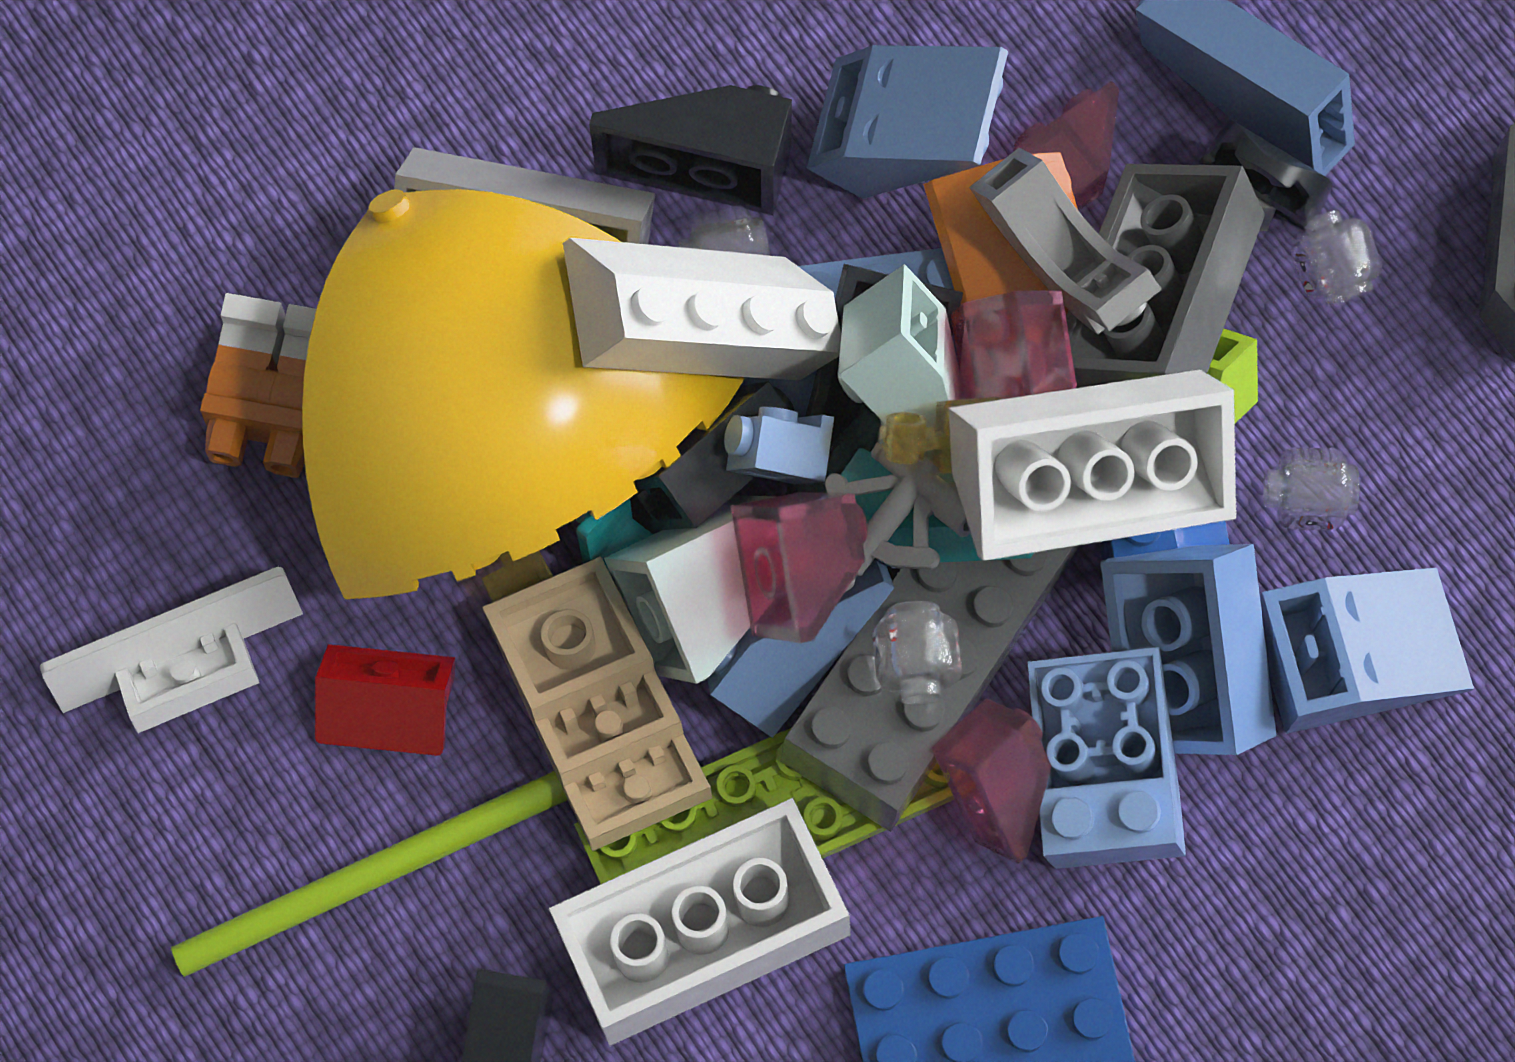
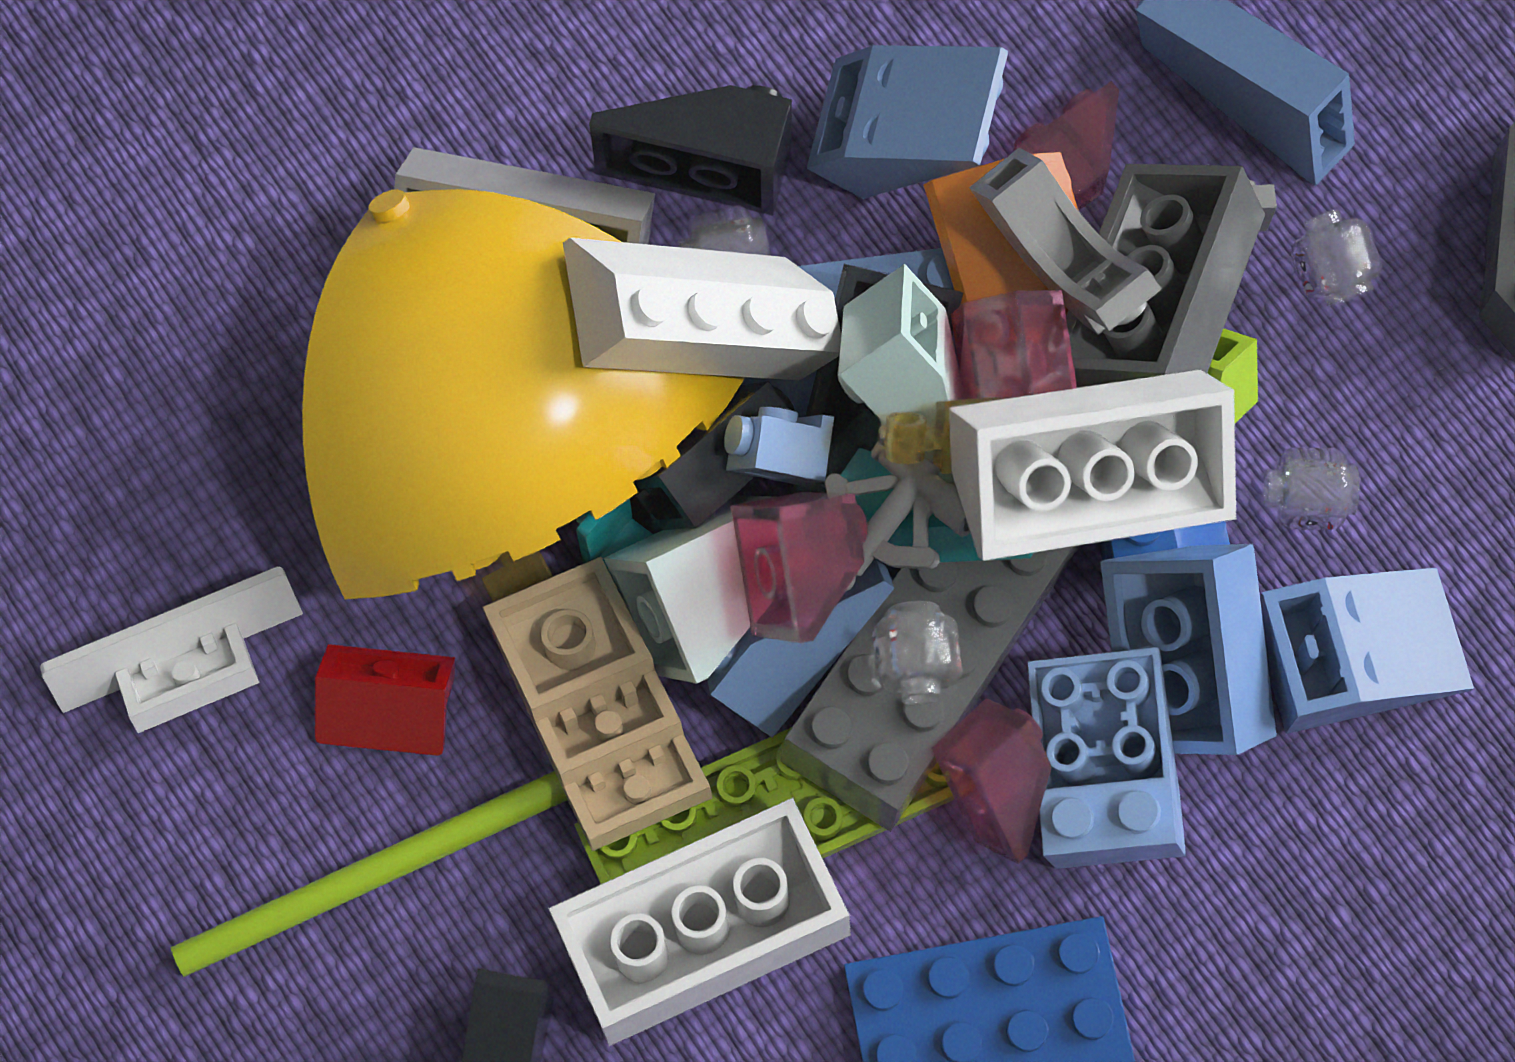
orange hips [200,293,316,478] -> none
black slope [1199,120,1332,232] -> none

